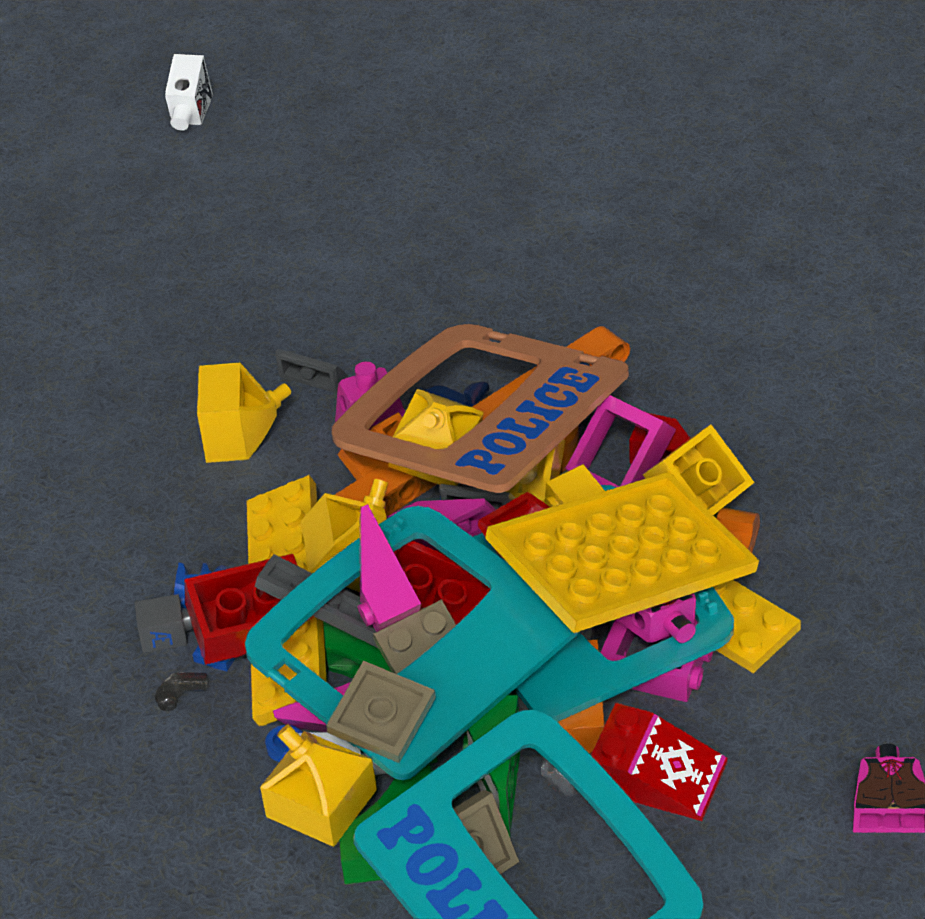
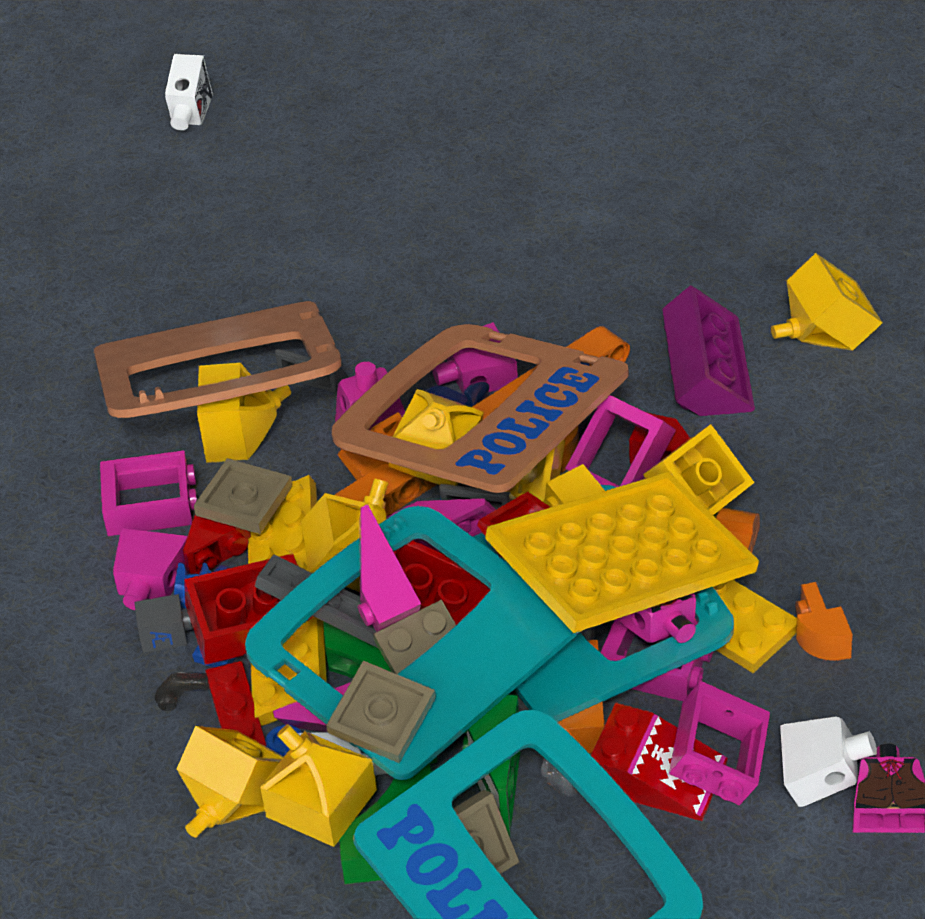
none -> nougat door [94,301,342,418]
none -> dark pink window [100,451,197,536]
none -> dark pink torso [113,528,188,610]
none -> yellow piece [177,726,284,838]
none -> red slope [183,515,251,575]
none -> dark tan plate [194,458,292,534]
none -> red plate [205,661,266,746]
none -> dark pink torso [432,322,518,394]
none -> magenta slope [662,285,755,416]
none -> dark pink window [669,681,770,806]
none -> yellow piece [771,253,882,350]
none -> white torso [780,716,877,807]
none -> orange brick [795,582,853,661]

